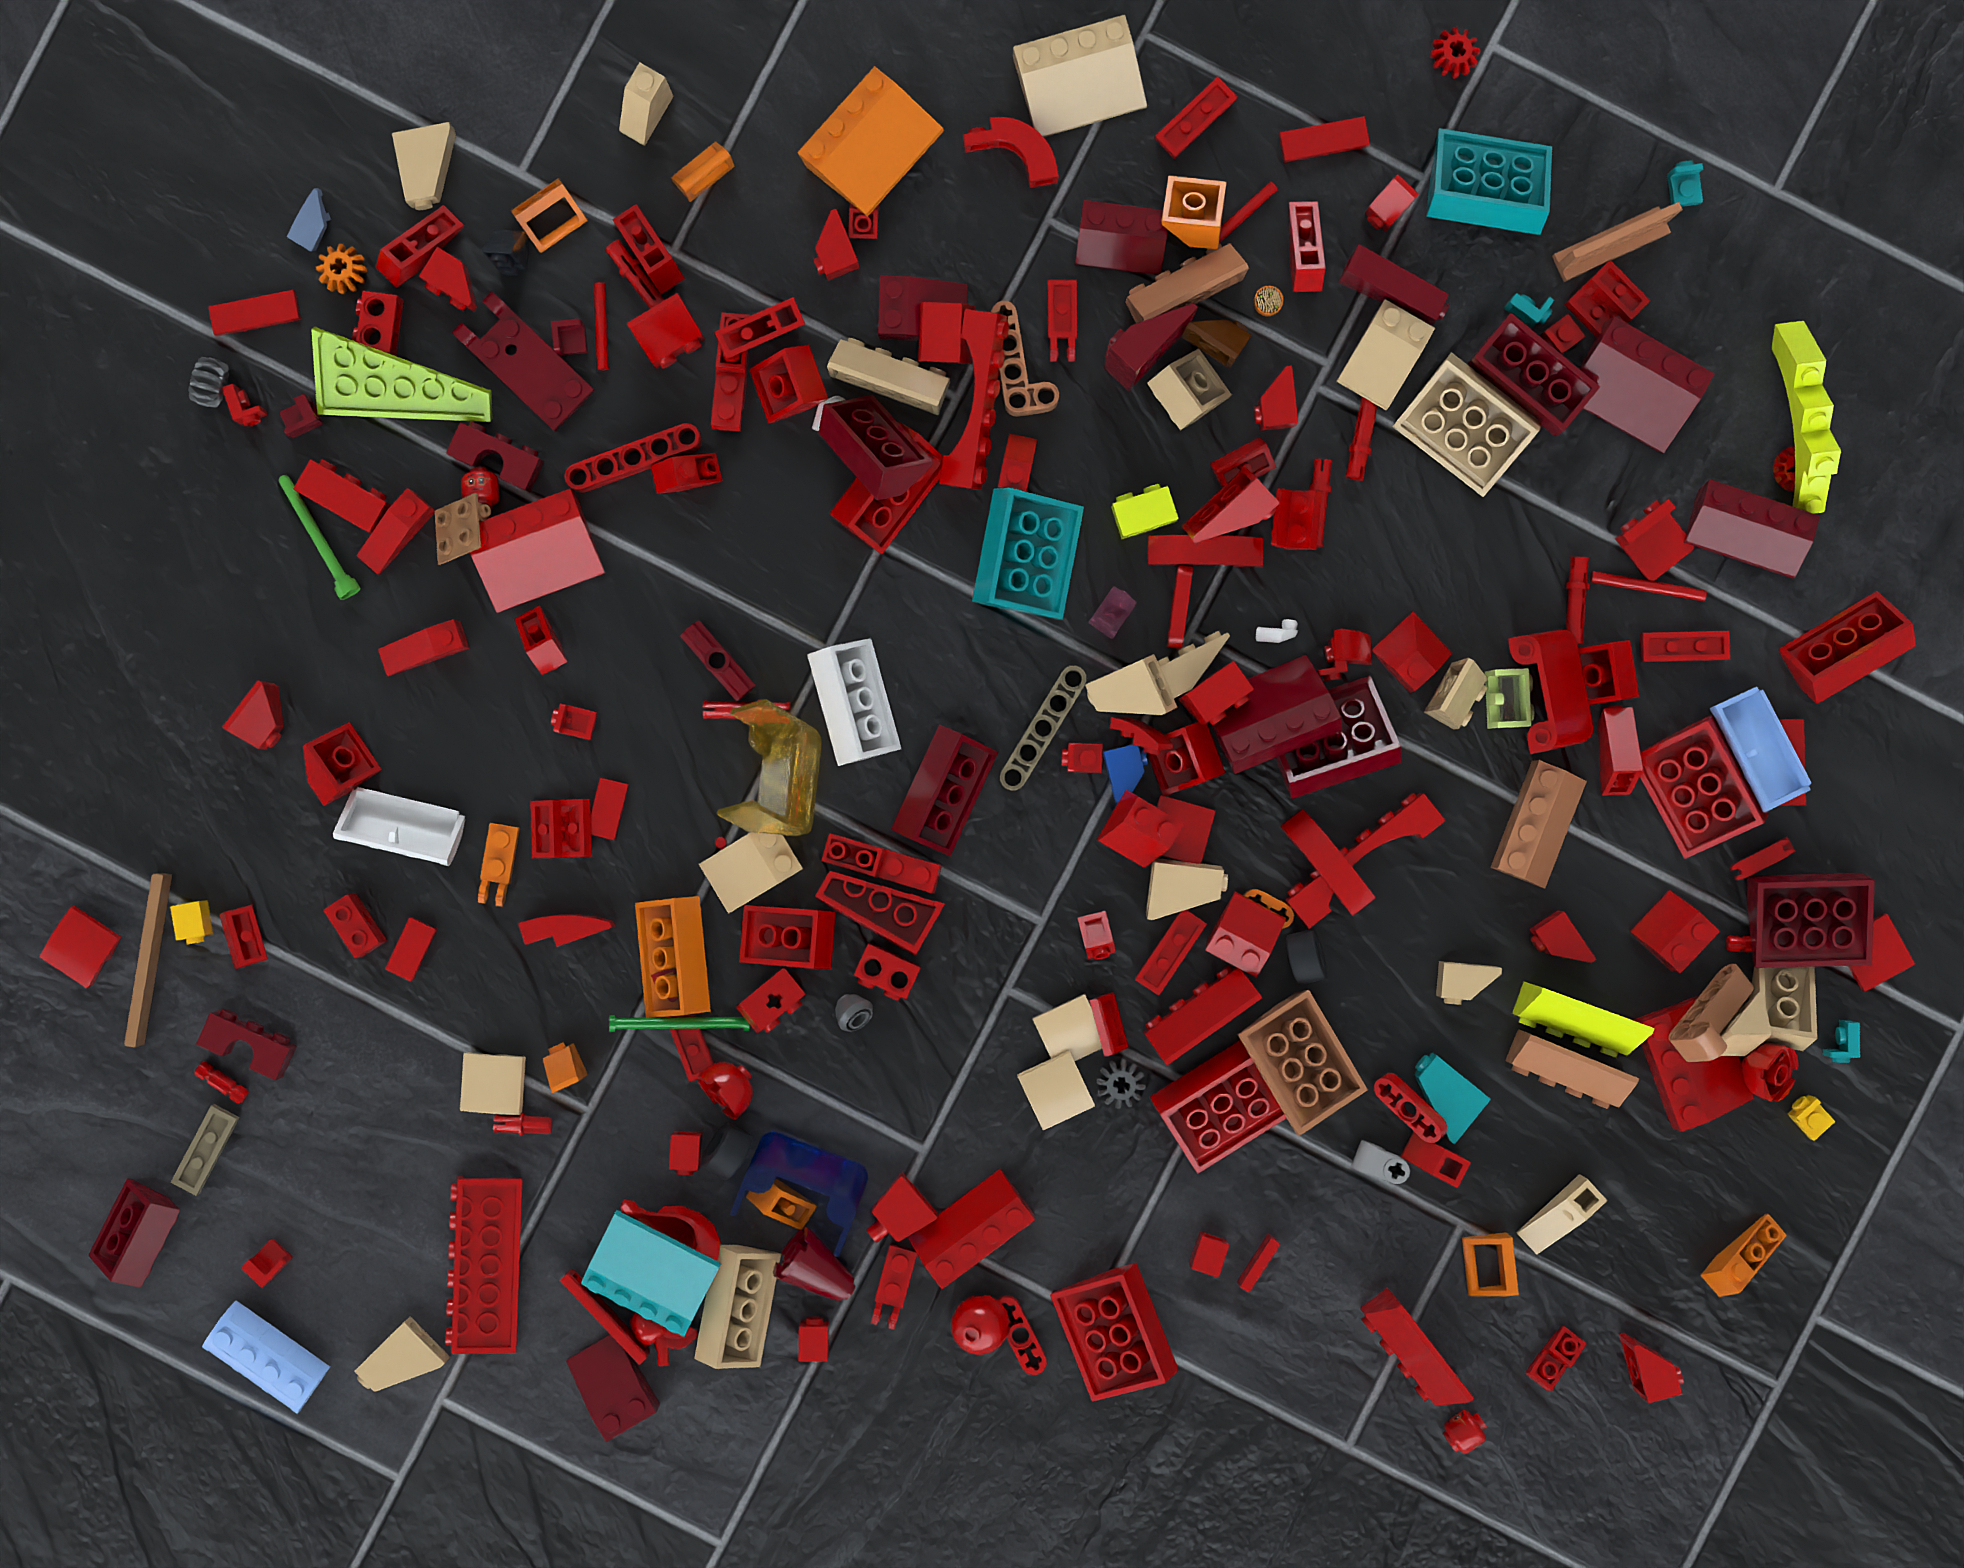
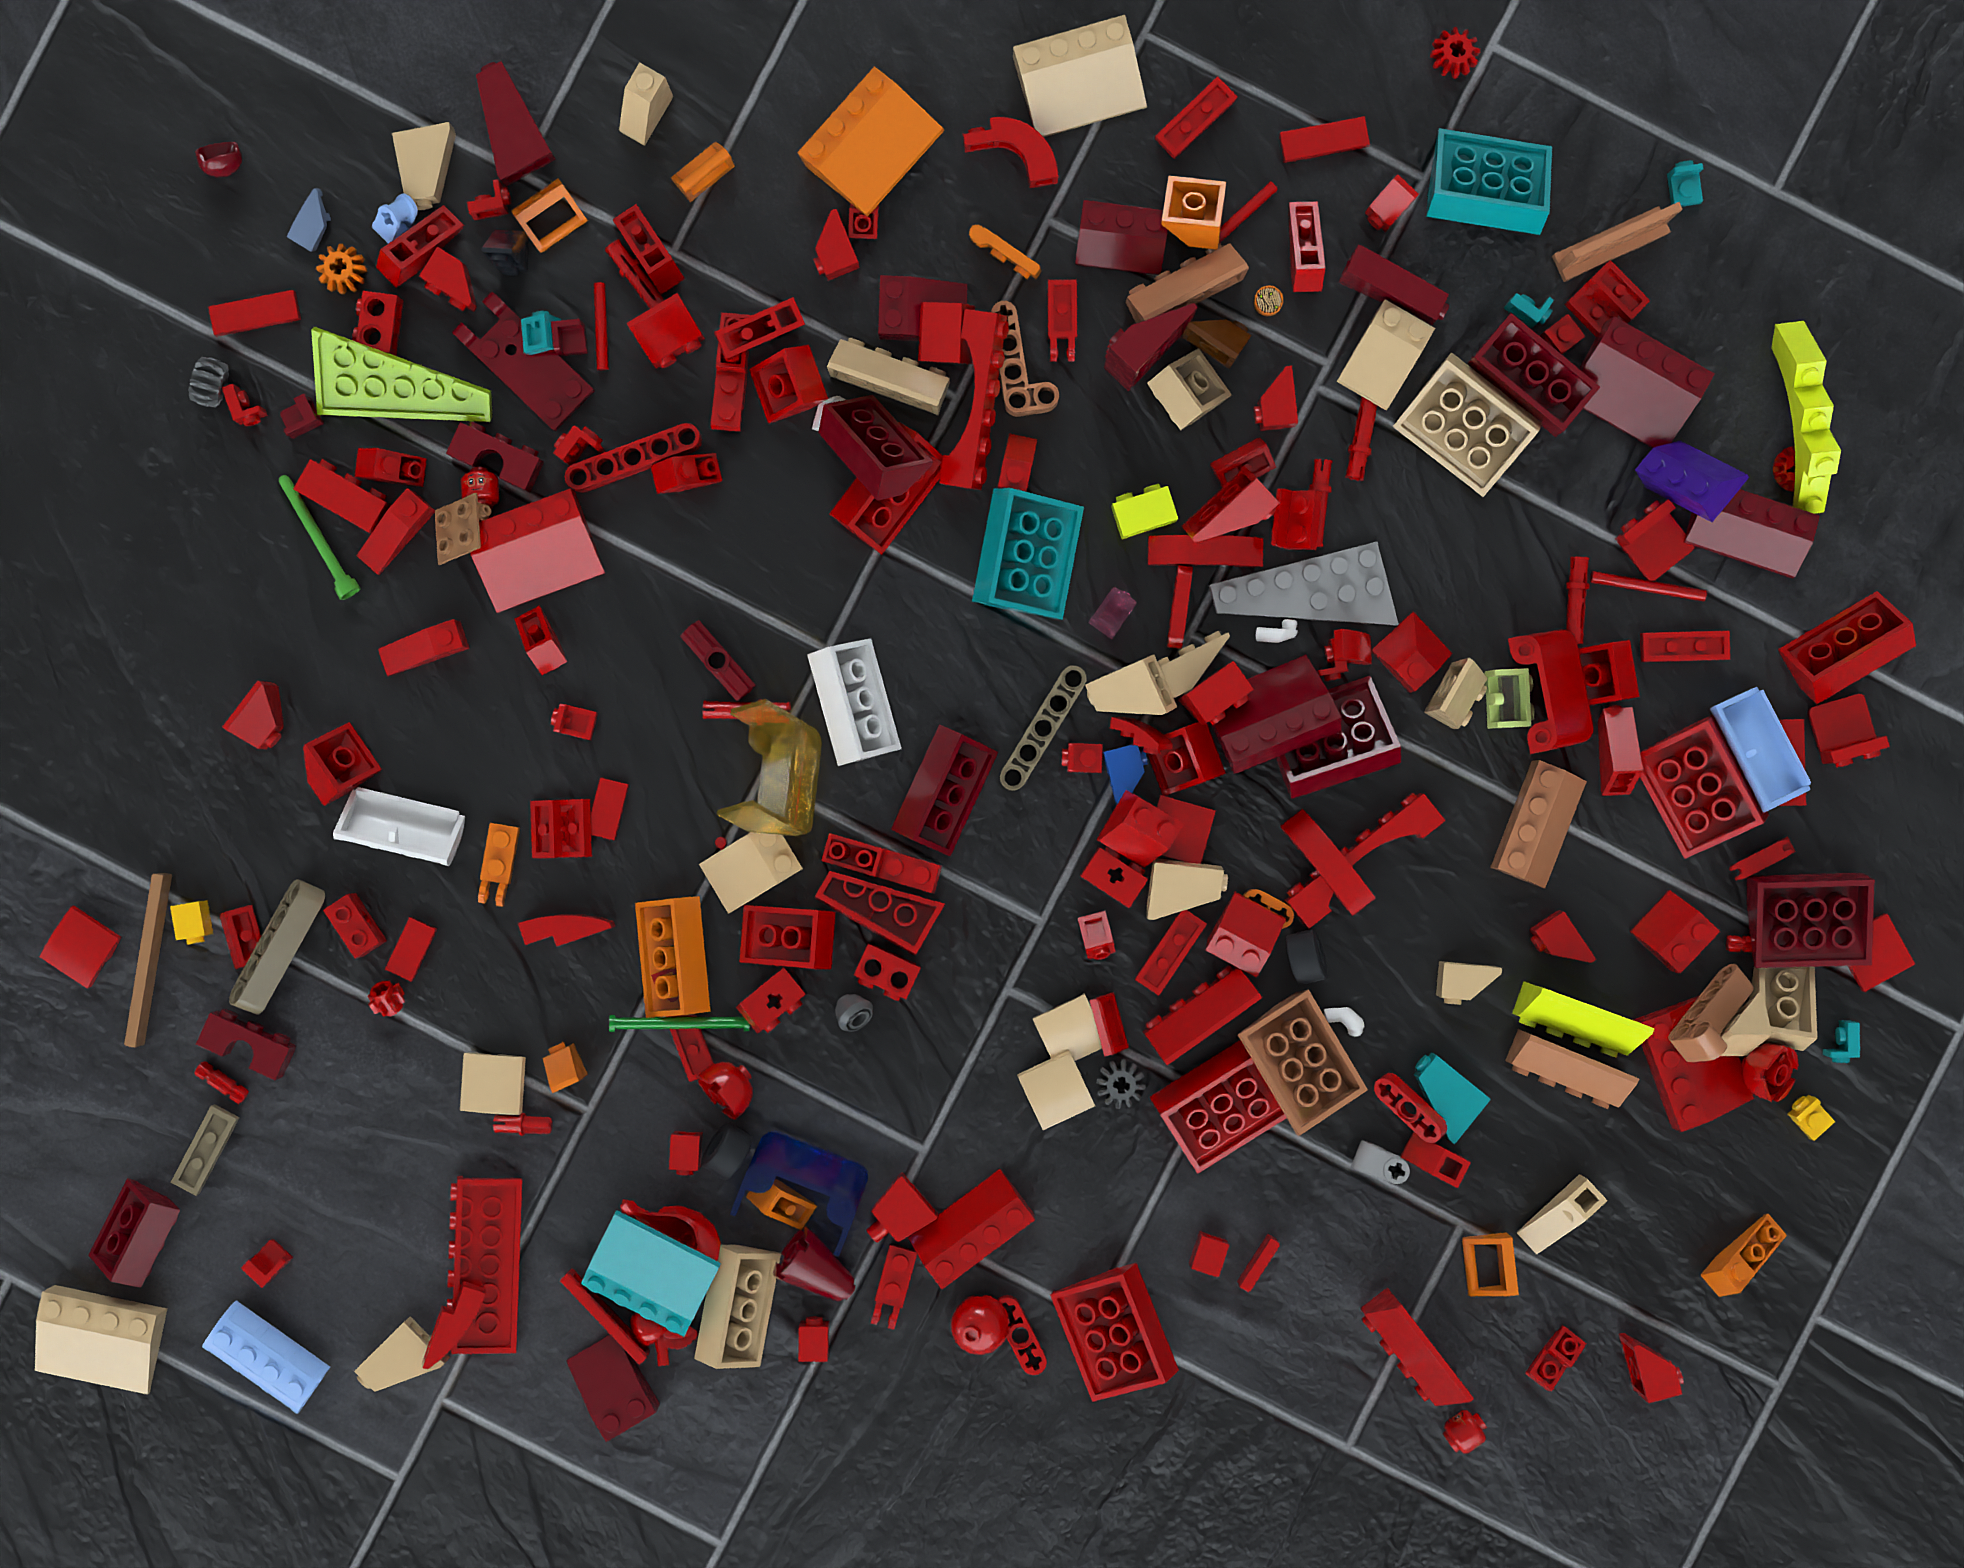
none -> tan slope [35,1285,167,1394]
none -> dark red hair [195,142,242,178]
none -> dark tan beam [229,879,325,1015]
none -> red slope [355,448,427,487]
none -> red gear [367,981,405,1017]
none -> light blue piece [372,193,418,244]
none -> red slope [422,1281,486,1369]
none -> red bracket [467,179,511,220]
none -> dark red slope [476,61,556,187]
none -> teal bracket [521,311,561,355]
none -> red bracket [553,425,606,466]
none -> orange hinge [969,224,1042,279]
none -> red brick [1080,846,1148,908]
none -> light grey wing [1209,542,1399,626]
none -> white arm [1324,1007,1364,1037]
none -> dark purple slope [1635,441,1749,522]
none -> red bracket [1808,694,1890,767]

